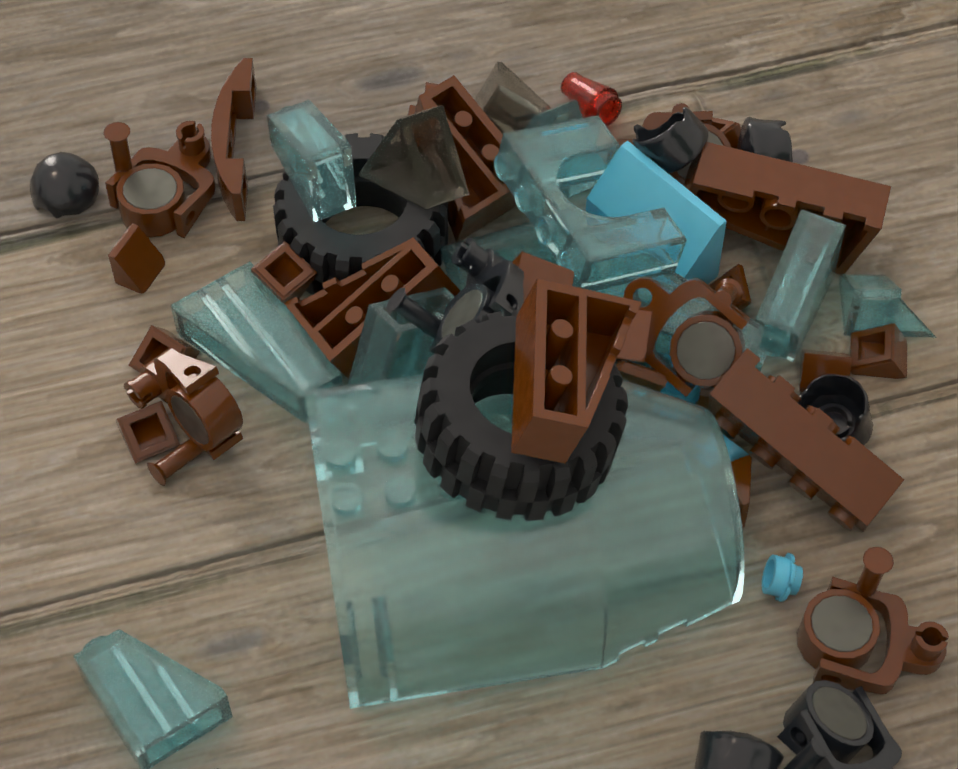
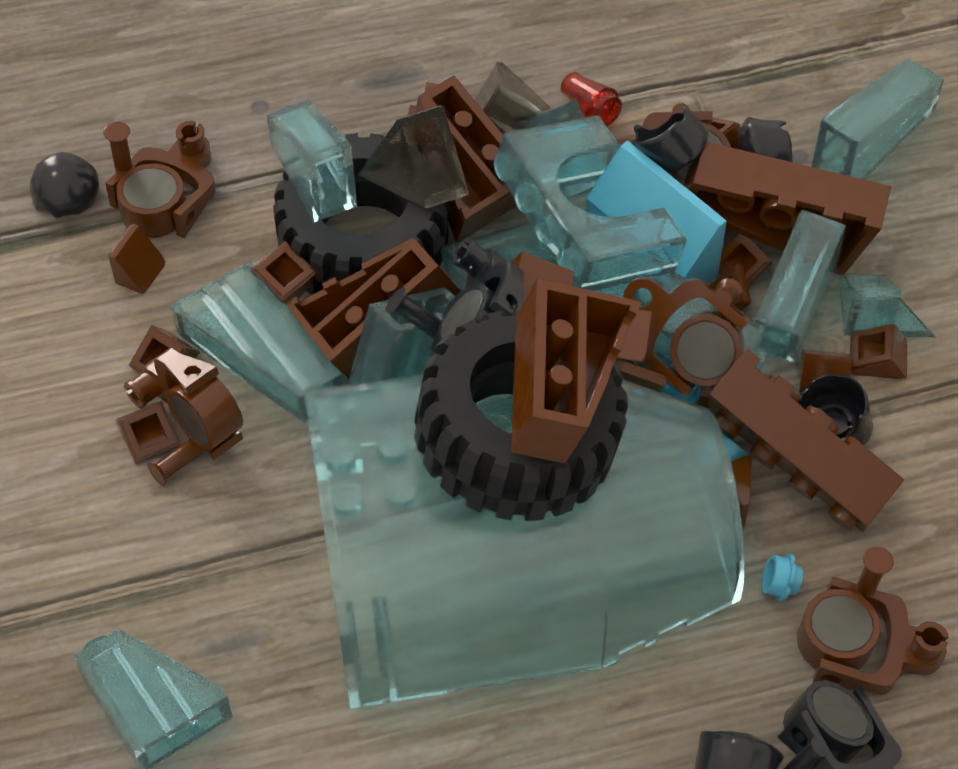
reddish brown slope [211,58,257,221] -> none
none -> reddish brown slope [719,234,773,287]
none -> clear light blue slope [811,58,944,180]

